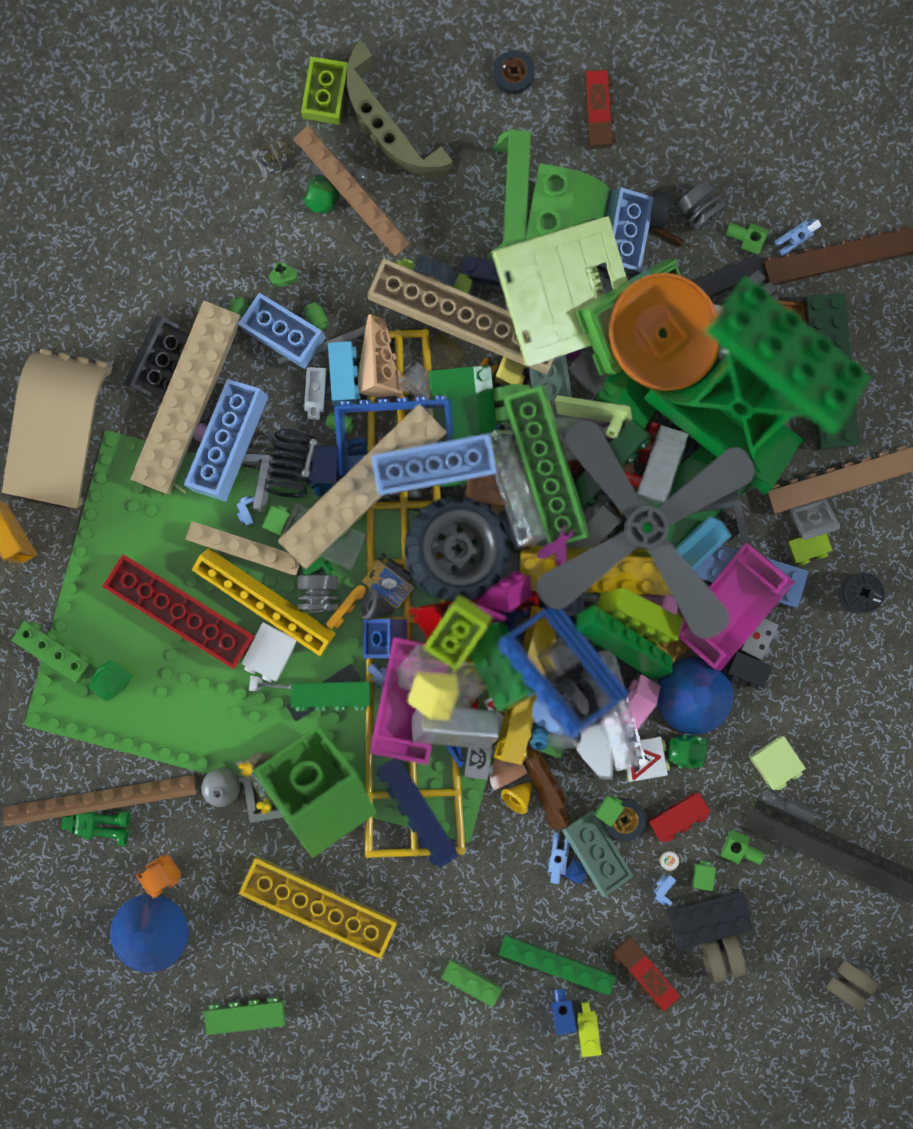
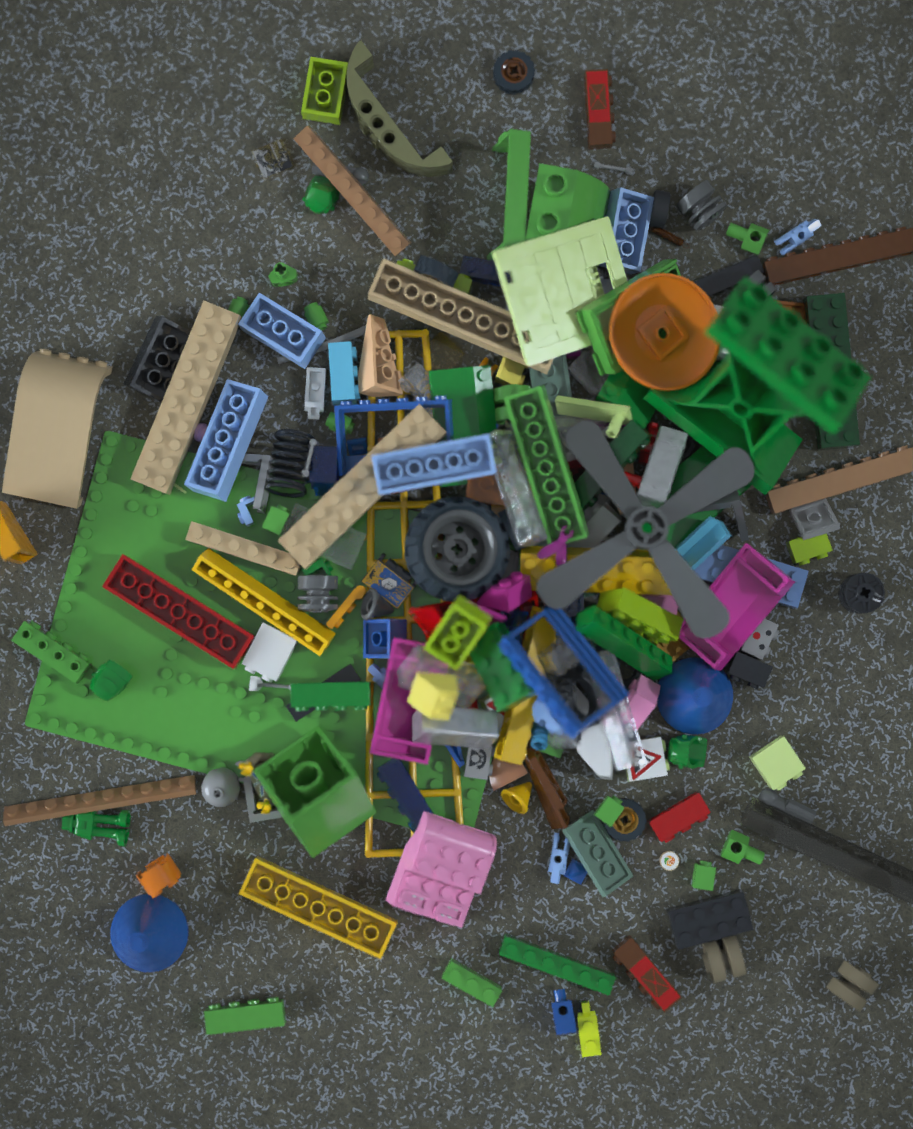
light blue bracket [654,874,676,906] -> none
none -> bright pink piece [386,811,497,928]
none -> light grey hinge [594,161,633,174]

